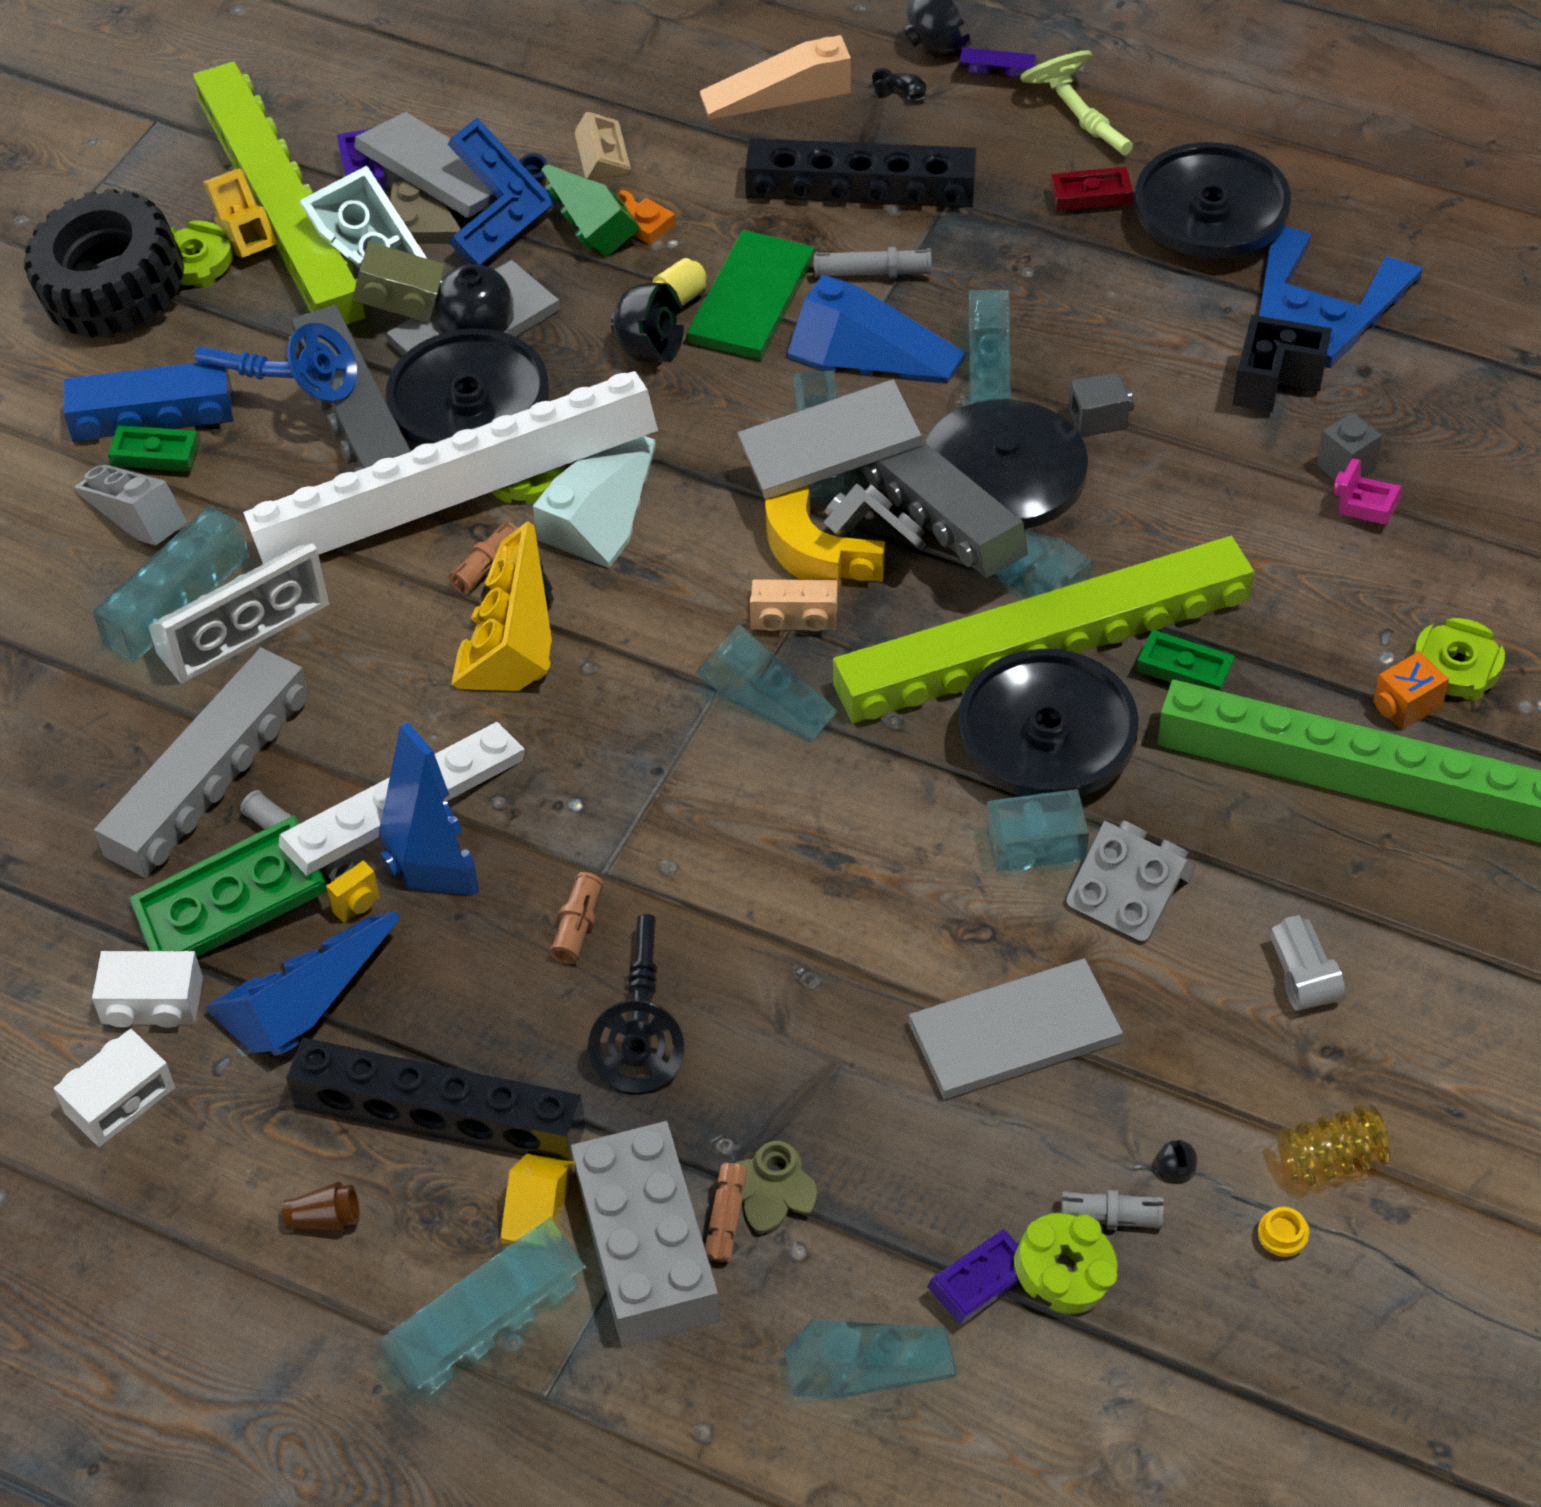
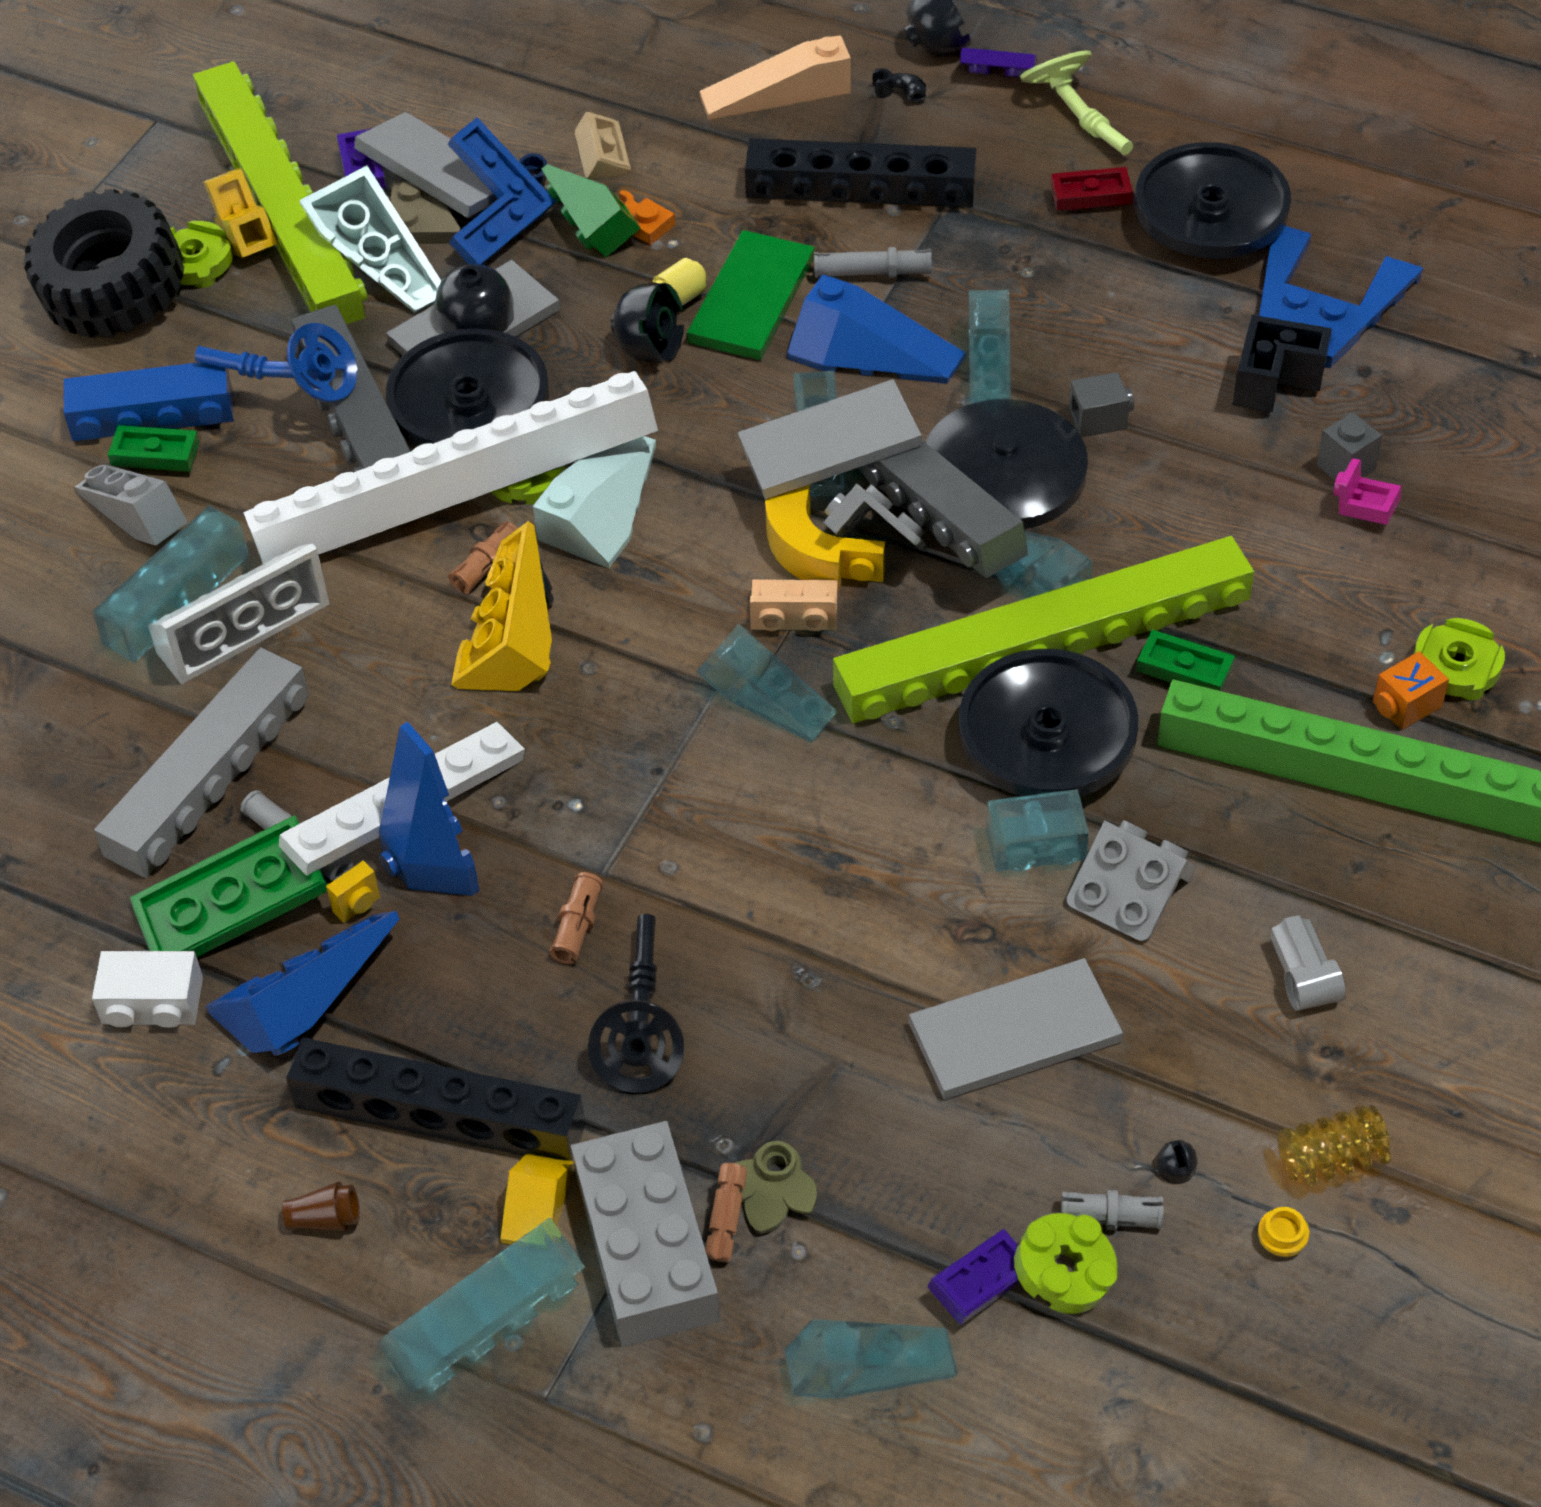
white brick [54,1029,175,1147] -> none
olive brick [352,241,445,323] -> none

